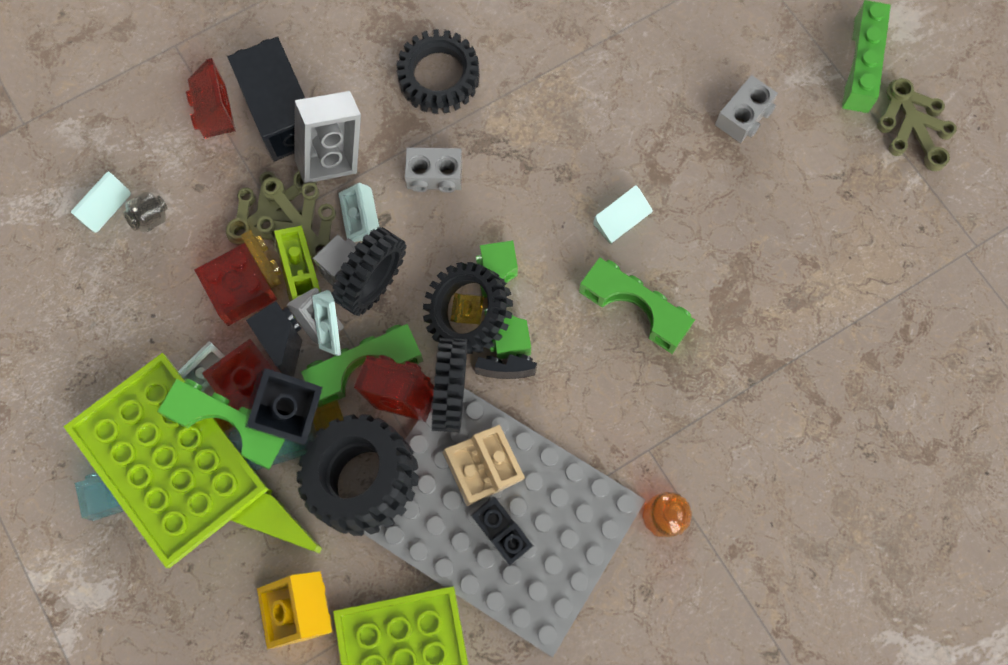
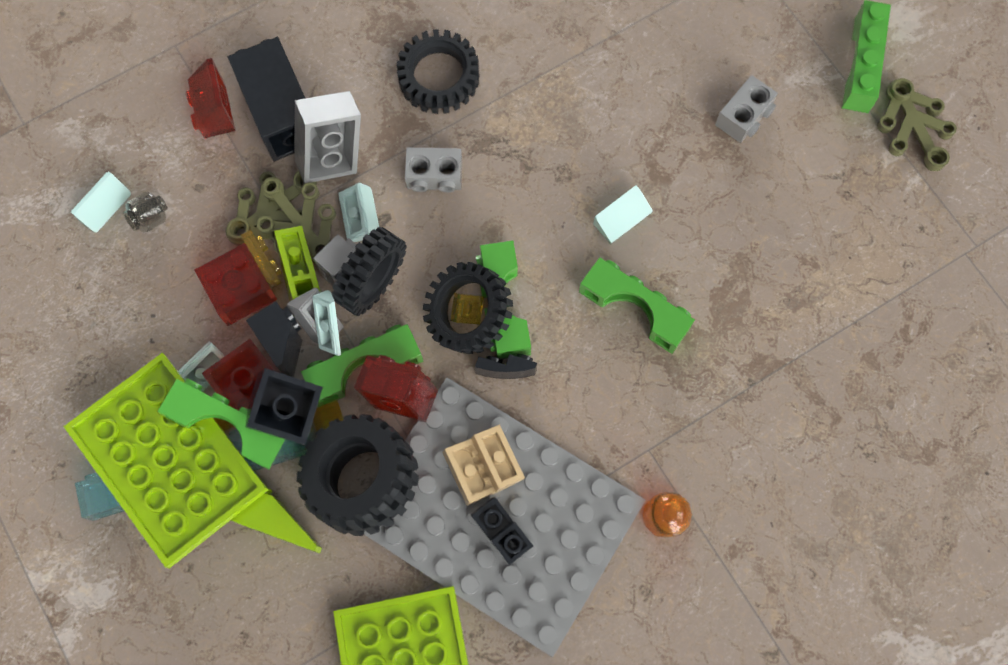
yellow slope [257,571,332,649] -> none
black tyre [432,337,467,433] -> none

